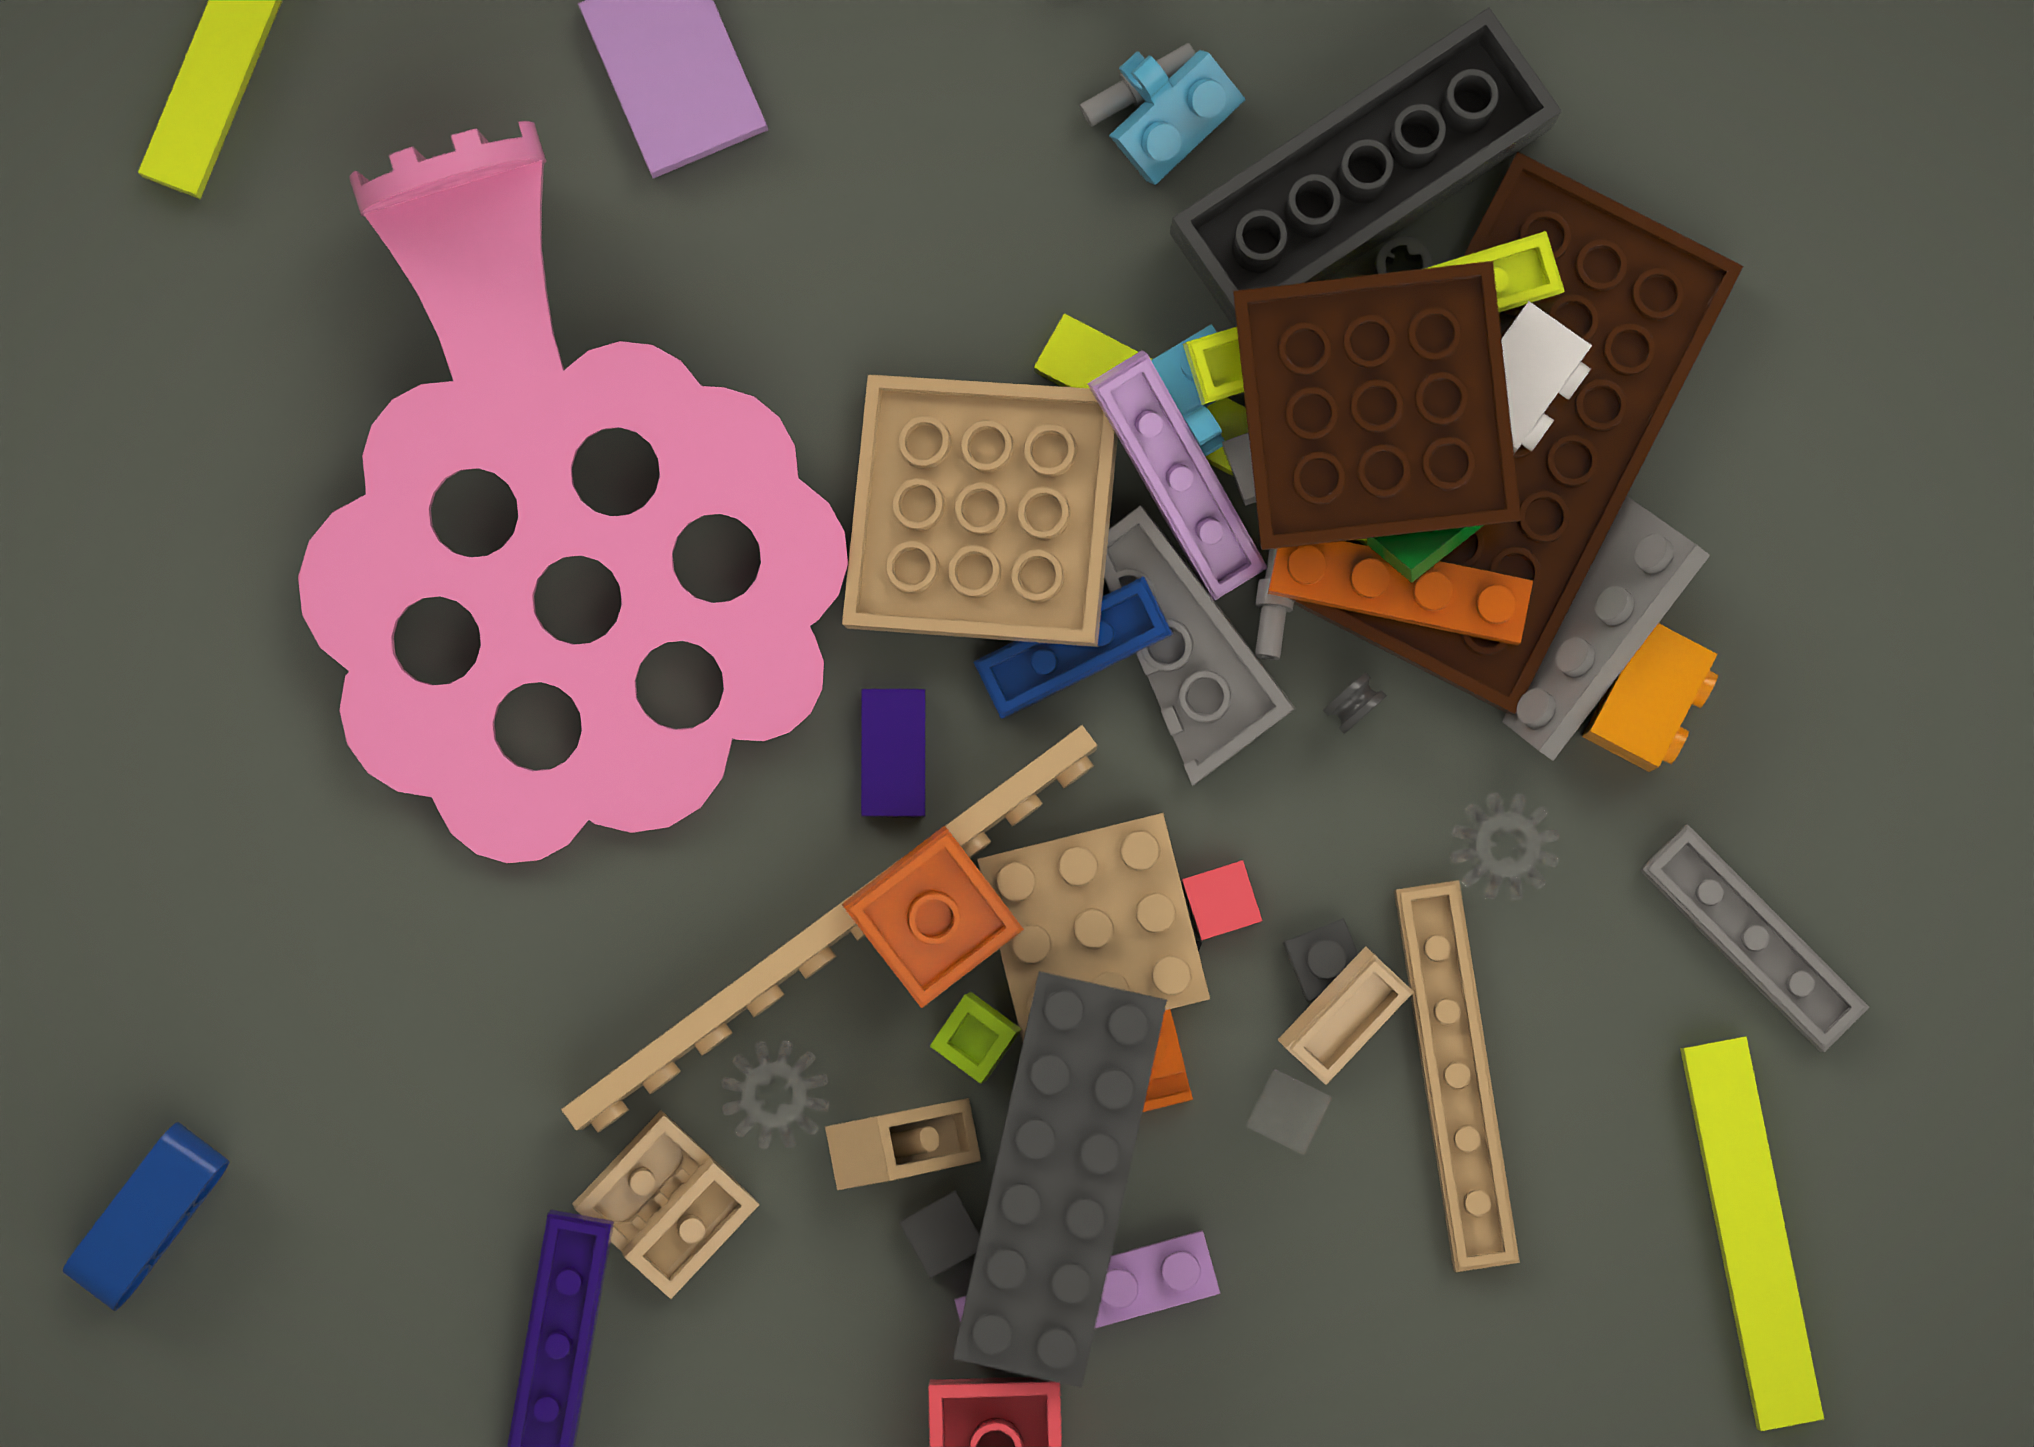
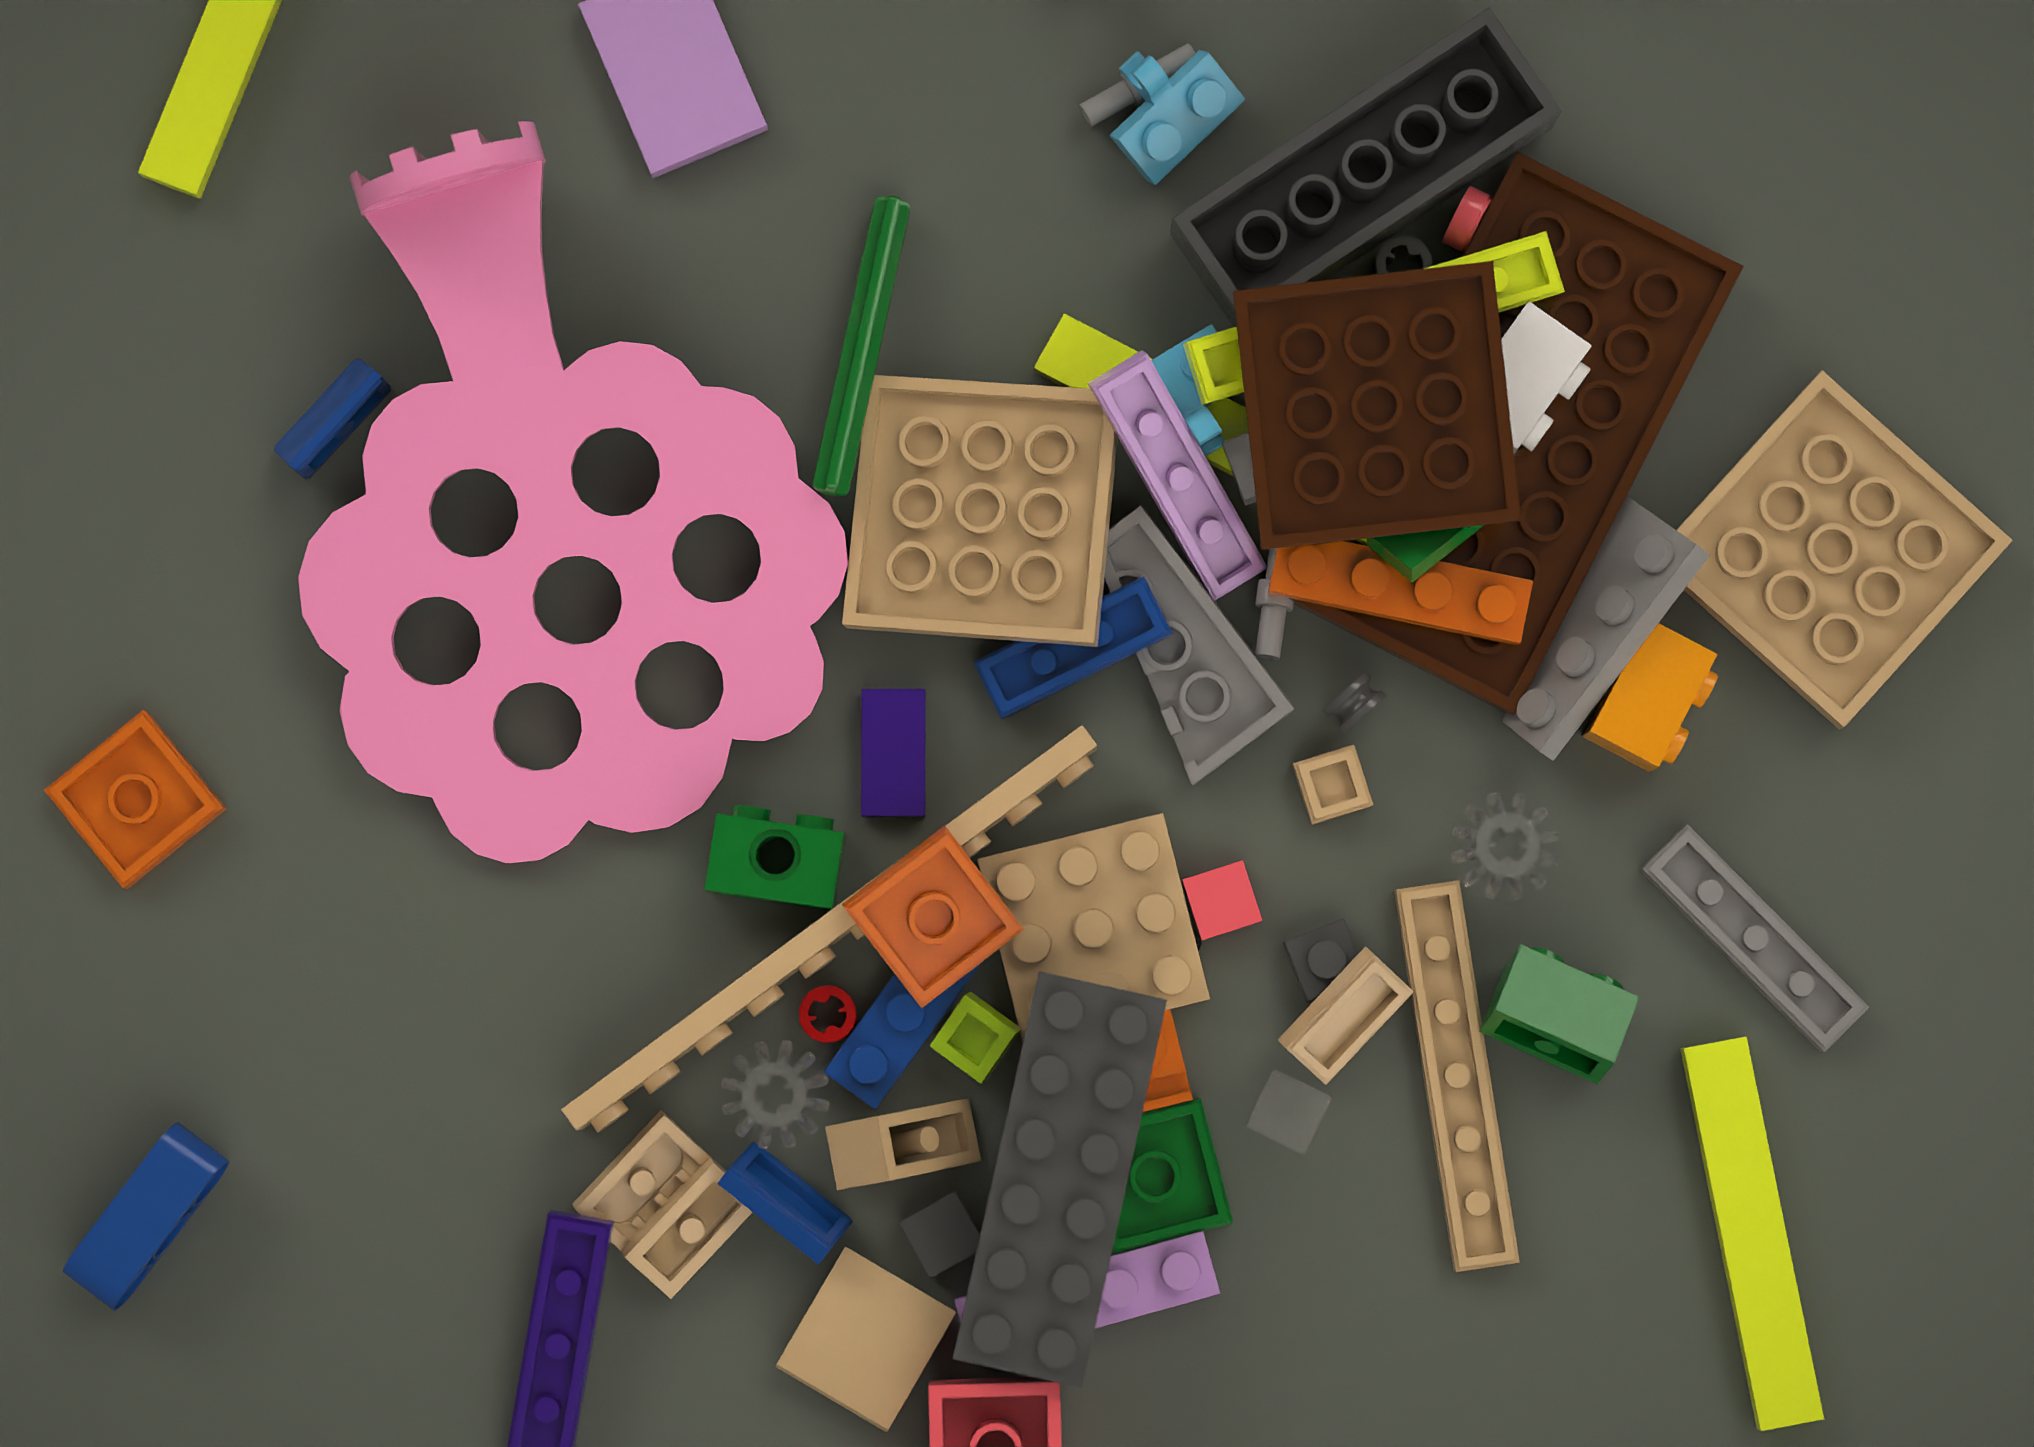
none -> orange tile [44,709,227,890]
none -> blue slope [274,358,391,479]
none -> green brick [704,804,846,911]
none -> blue tile [717,1141,853,1265]
none -> tan slope [775,1246,956,1433]
none -> red bush [799,985,857,1043]
none -> green axle [812,195,911,496]
none -> blue plate [824,962,983,1110]
none -> green tile [1111,1098,1234,1255]
none -> tan tile [1292,744,1373,825]
none -> coral tile [1442,186,1492,252]
none -> green brick [1479,944,1639,1084]
none -> tan plate [1676,370,2013,730]

